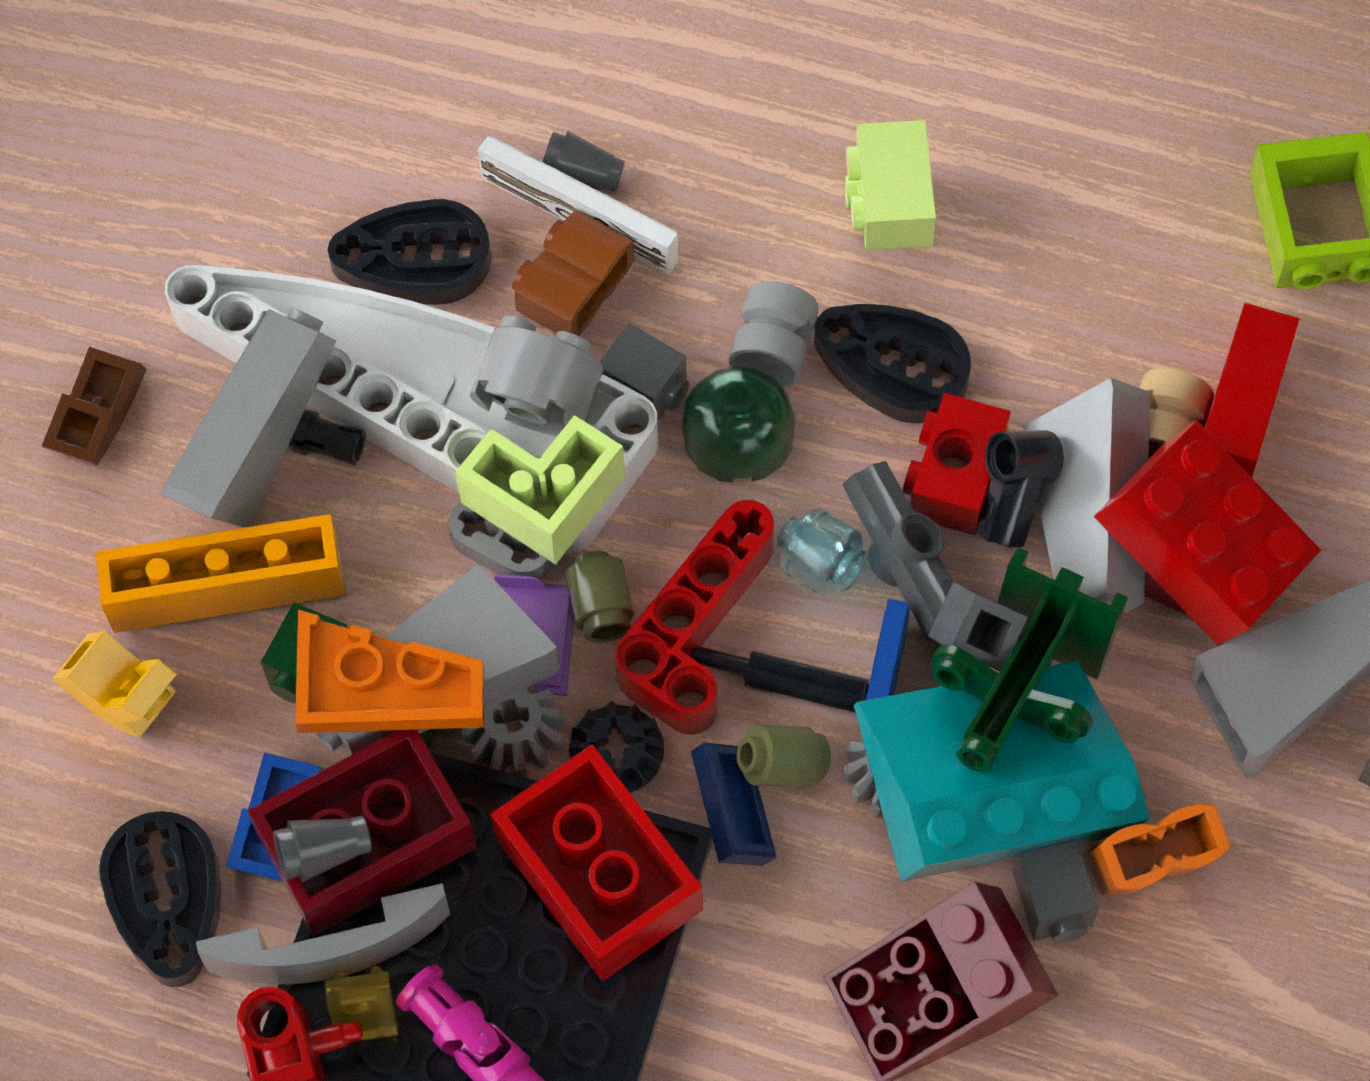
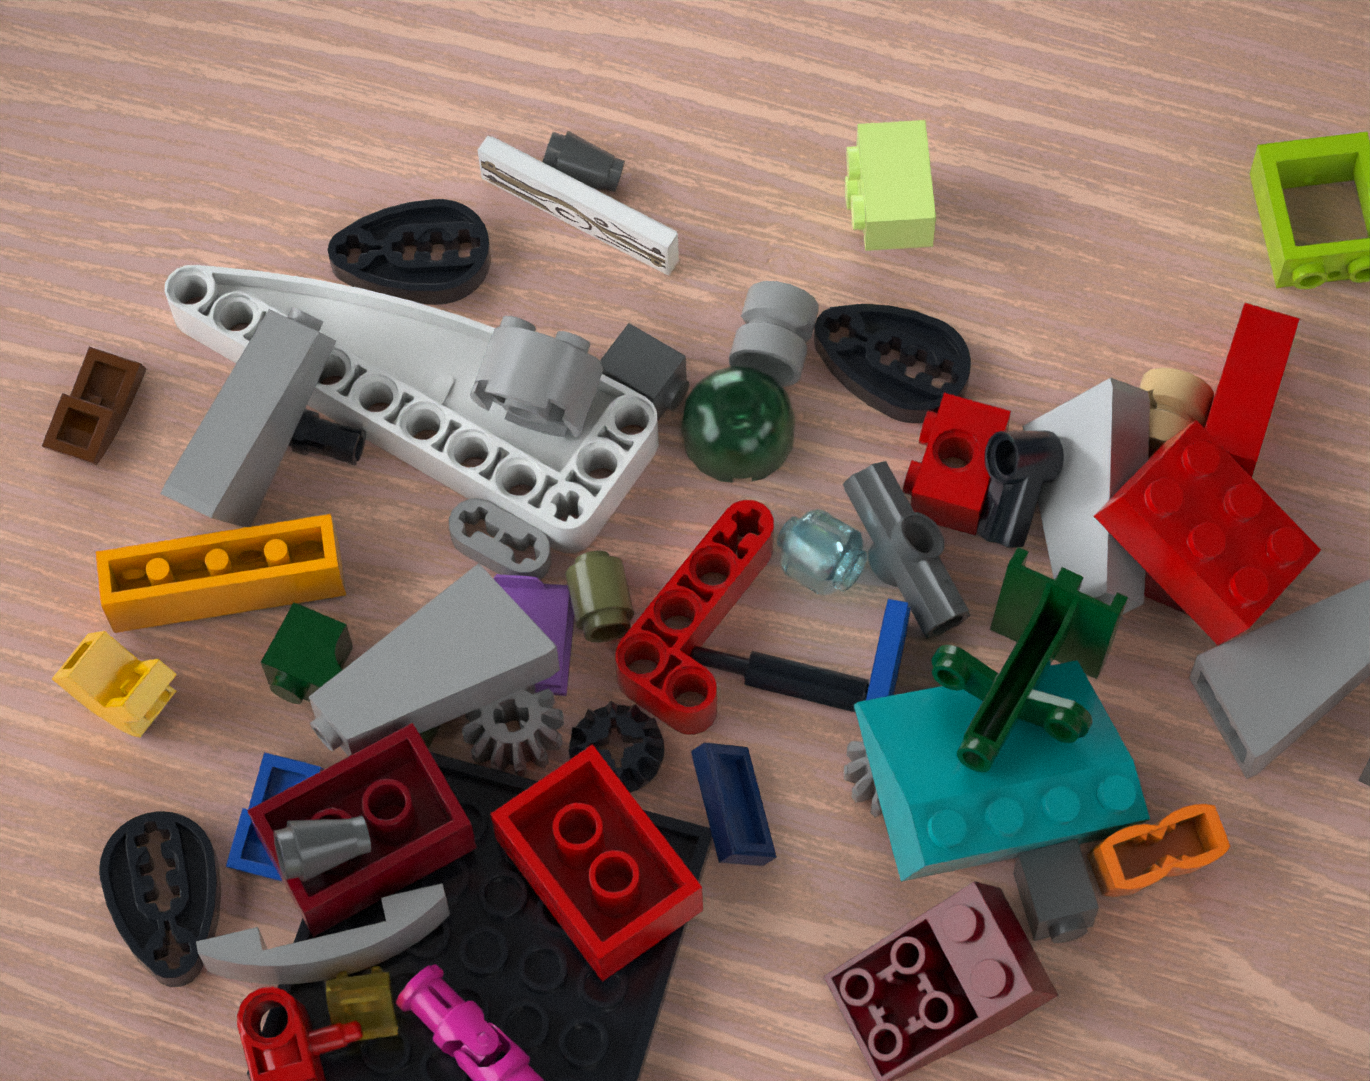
orange wing [295,610,484,733] -> none
yellowish green brick [455,415,625,565] -> none
dark orange brick [512,209,634,336] -> none
olive brick [737,725,831,787] -> none
dark grey brick [928,582,1028,671] -> none

